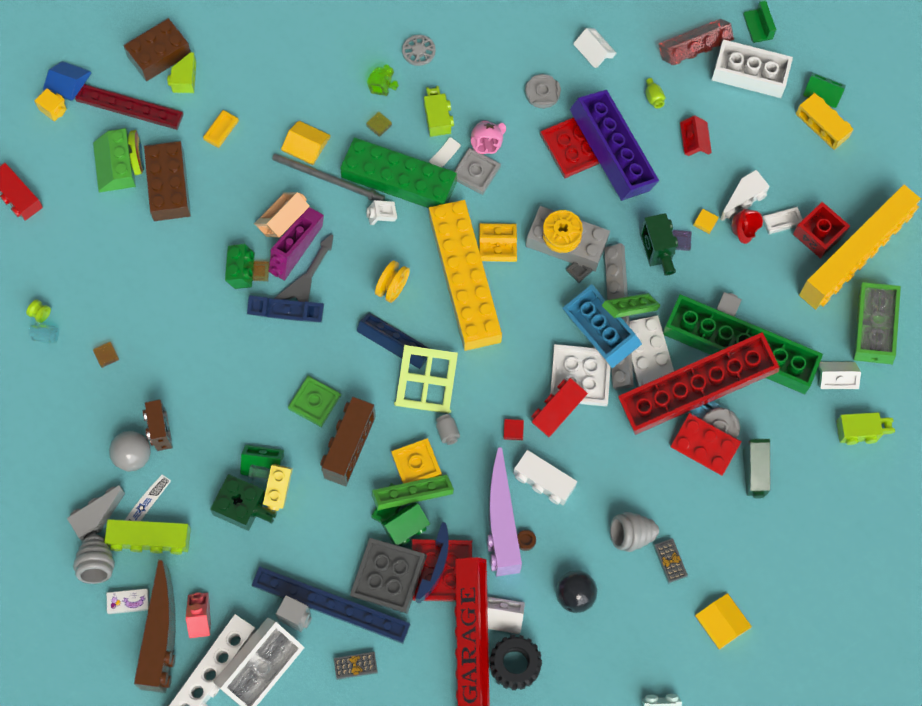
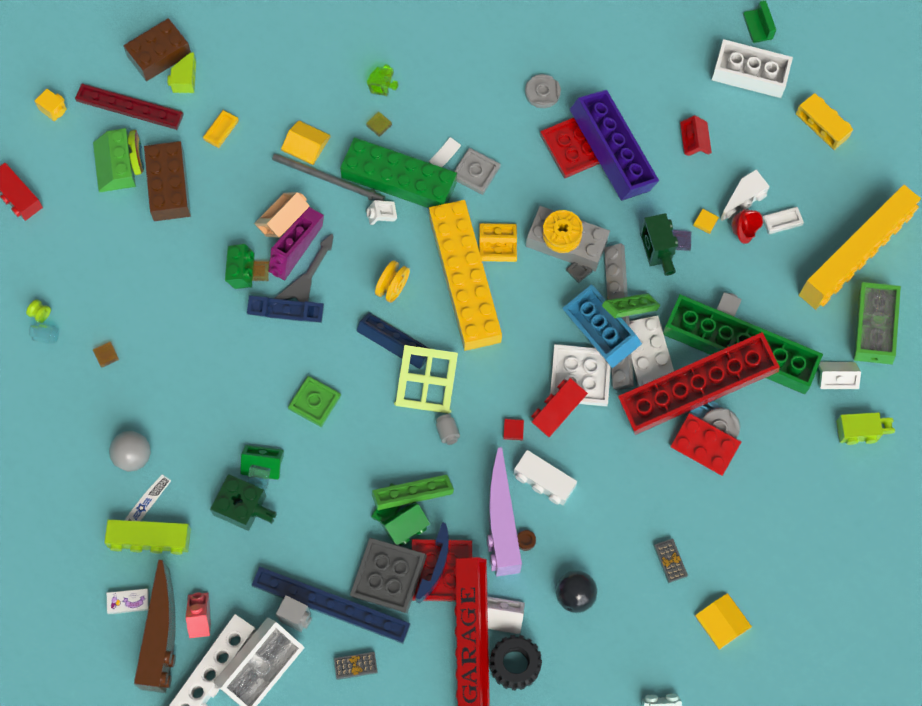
blue slope [43,61,91,101] -> none
light grey slope [67,486,125,541] -> none
light grey piece [73,534,115,584] -> none
reddish brown piece [143,400,173,451] -> none
light yellow brick [263,464,293,511] -> none
reddish brown brick [320,397,376,487] -> none
yellow plate [391,438,442,484] -> none
light grey wheel [402,35,436,66] -> none
lime brick [424,86,454,137] -> none
bright pink piece [470,120,506,154] -> none
white panel [574,28,616,68] -> none
light grey piece [610,512,659,552] -> none
lime plant [645,78,666,109] -> none
clear red brick [659,19,734,65] -> none
slope [743,439,770,499] -> none
red brick [793,202,850,259] -> none
green panel [803,72,846,108] -> none

